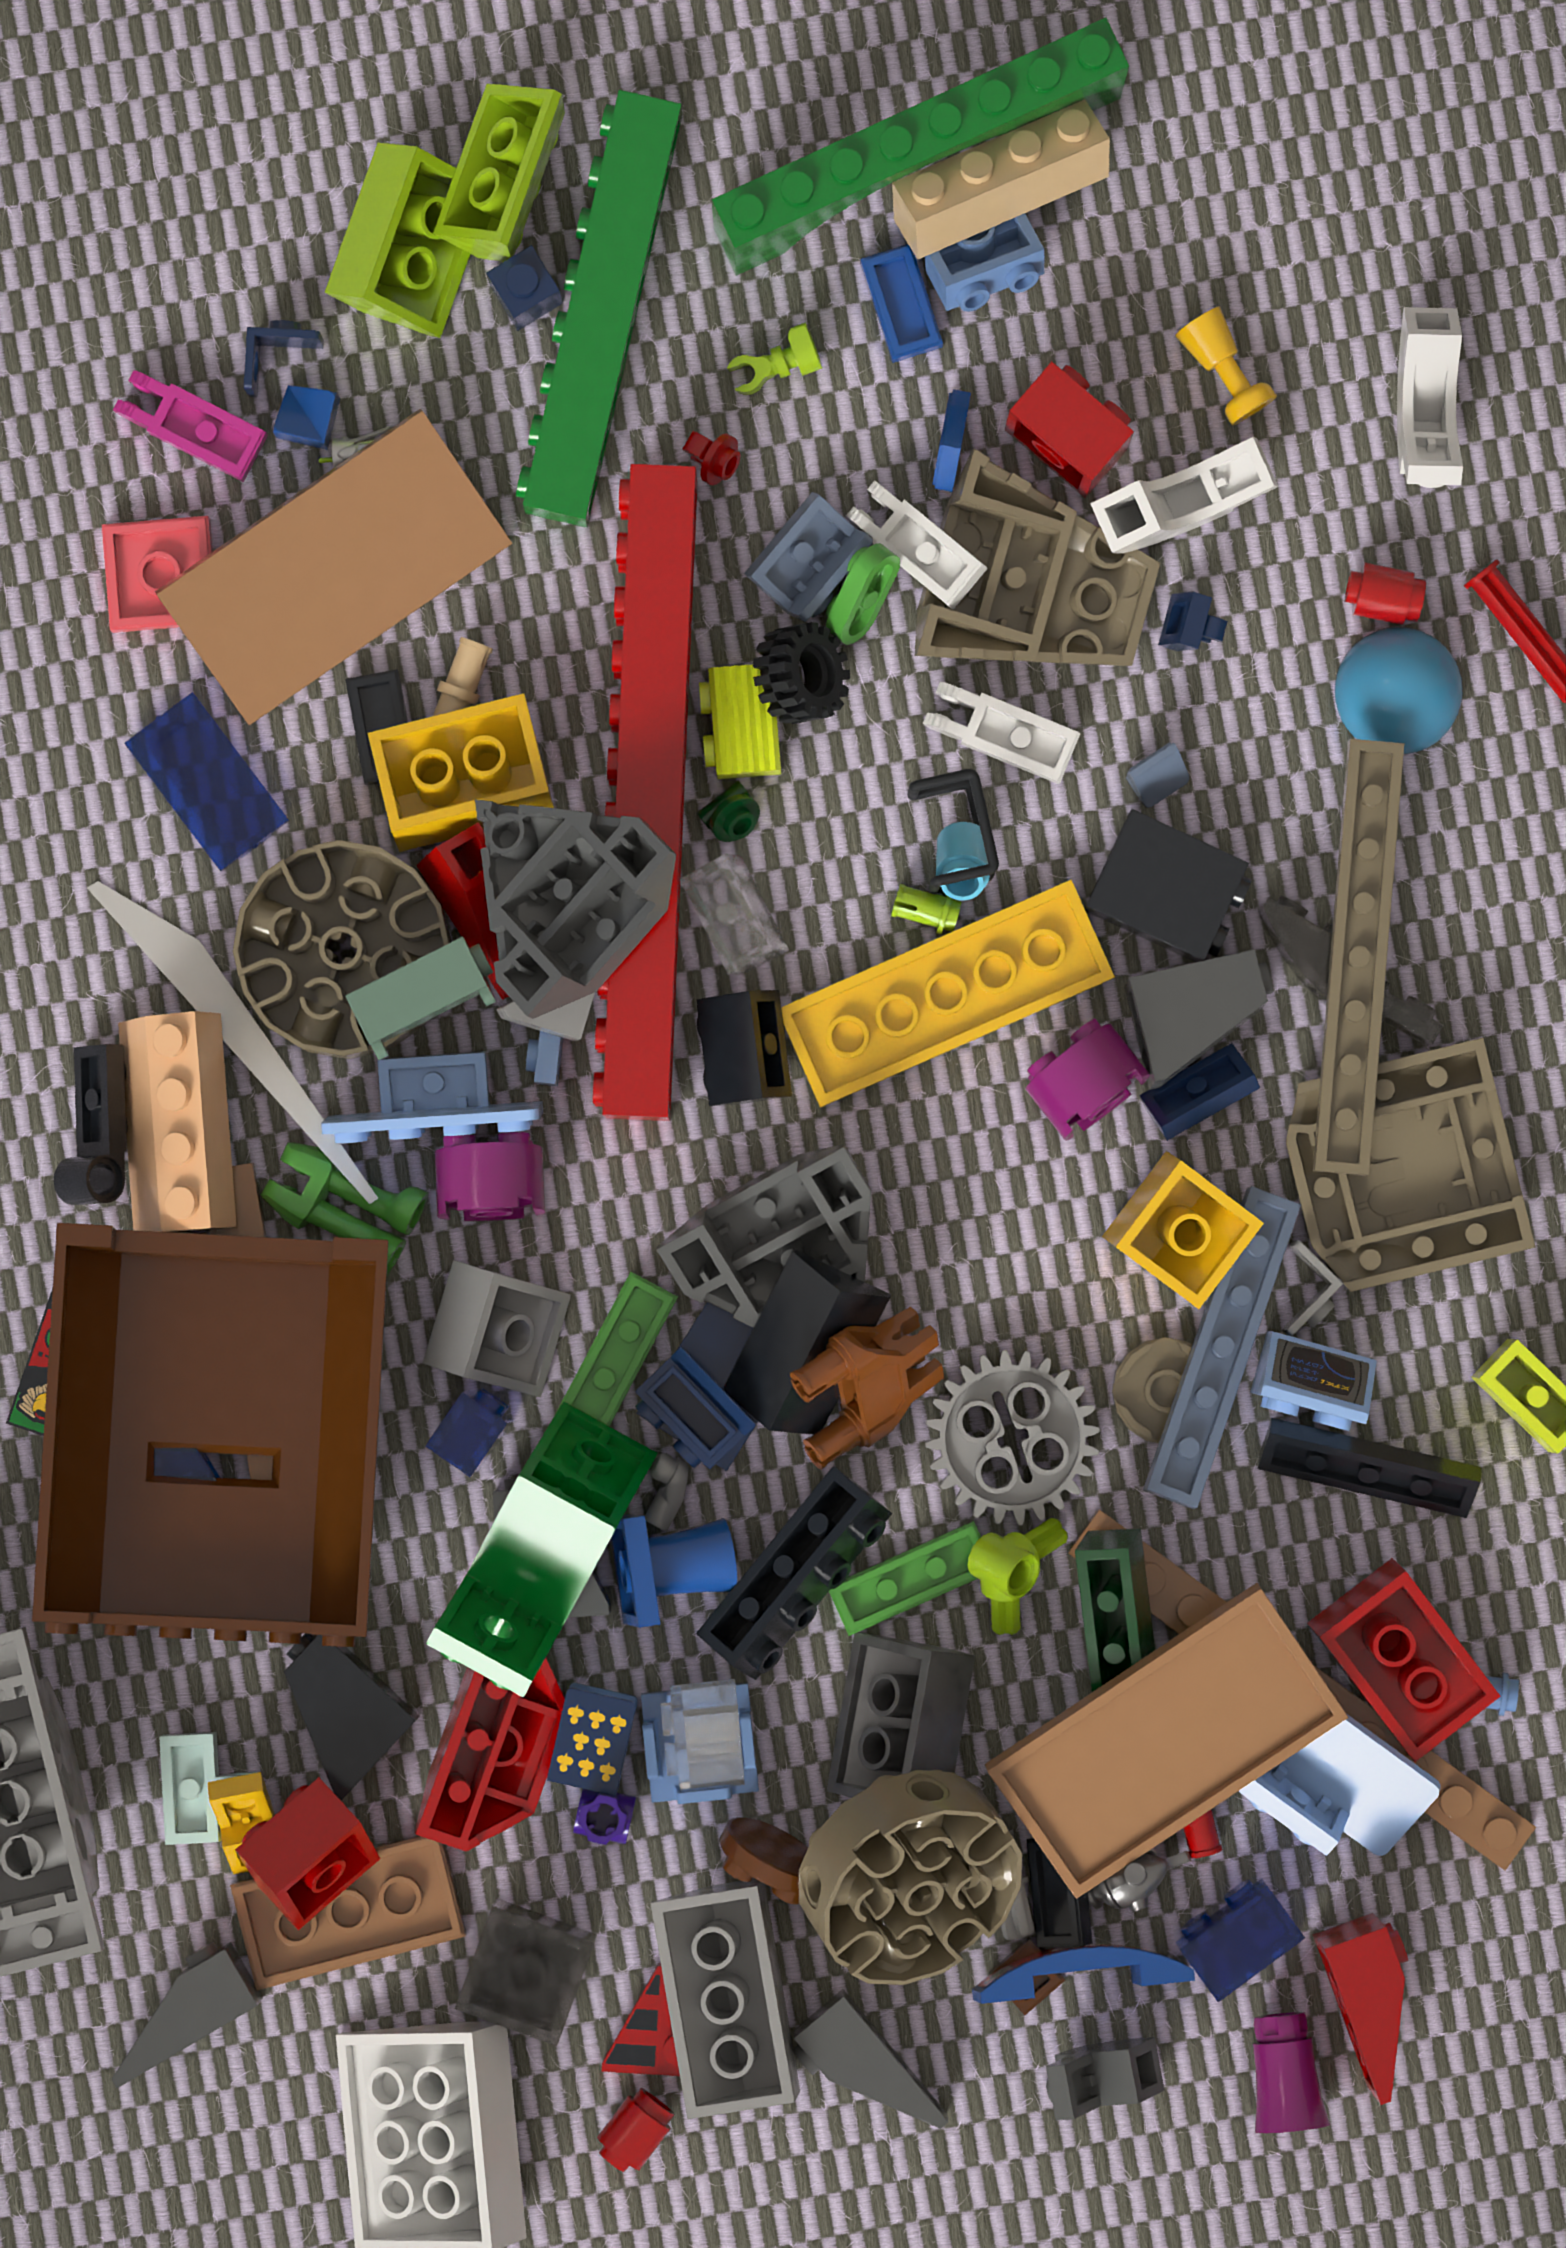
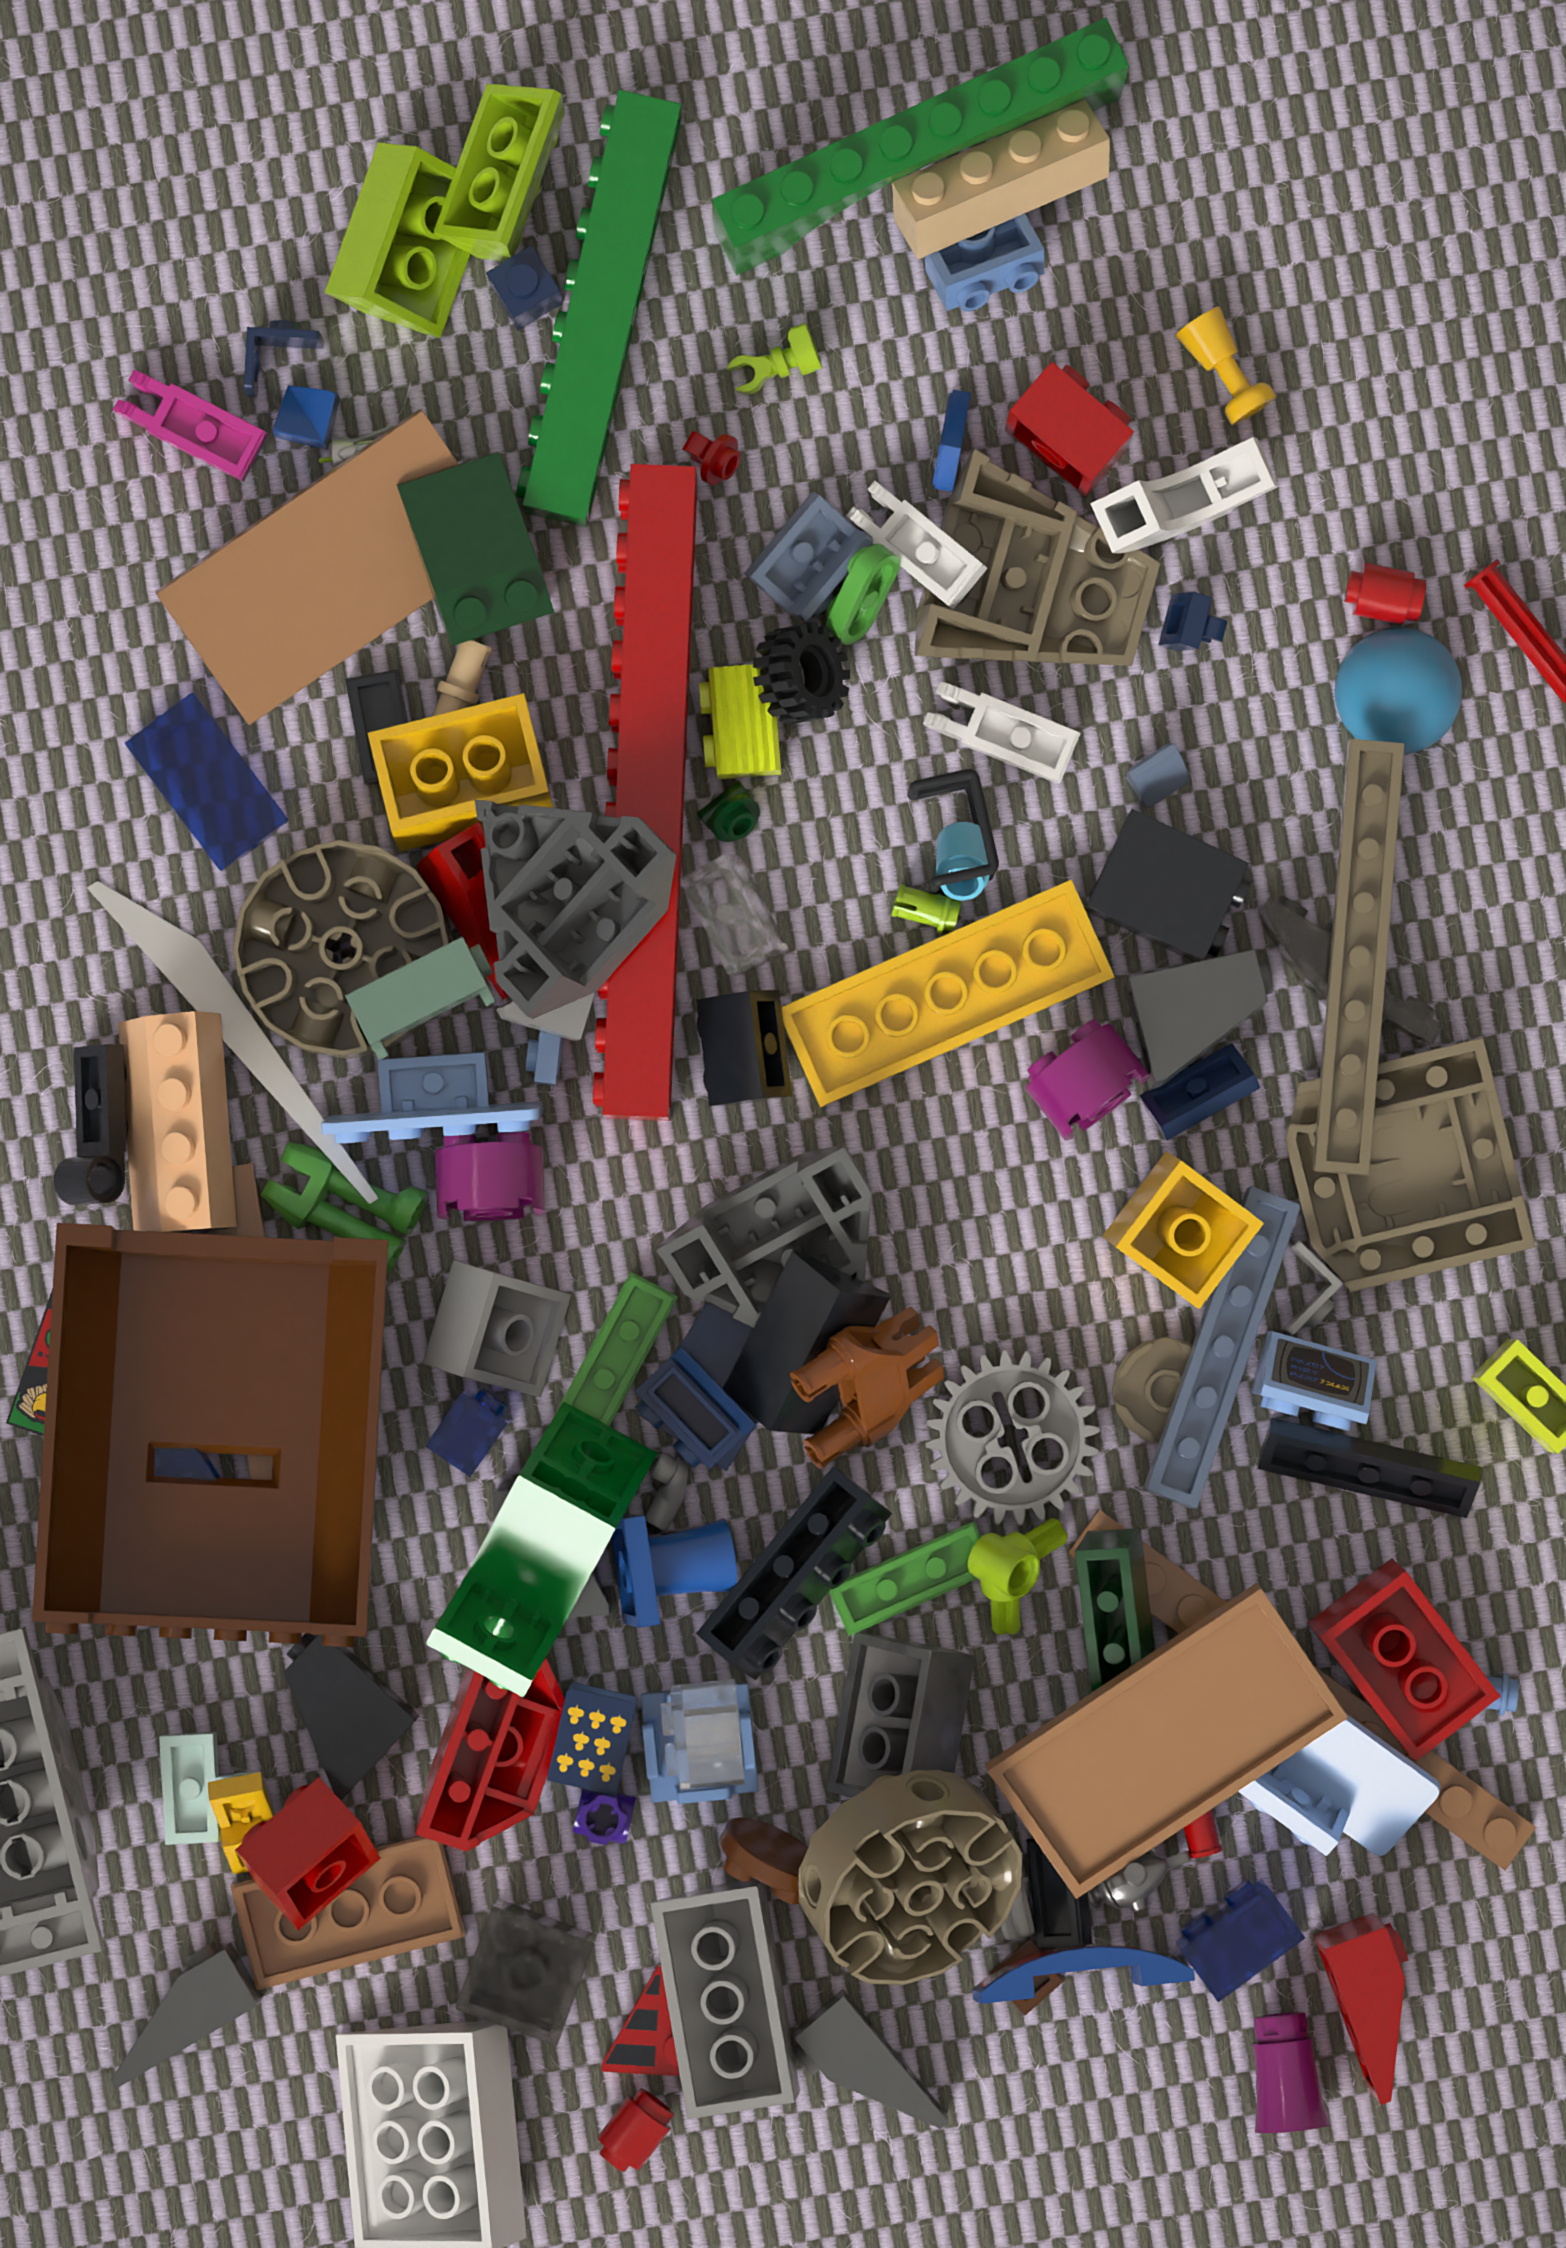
coral tile [102,516,213,633] -> none
blue tile [860,244,943,363] -> none
dark grey brick [1046,2037,1165,2120] -> none
white arch [1397,307,1463,488] -> none
none -> dark green slope [396,451,554,646]

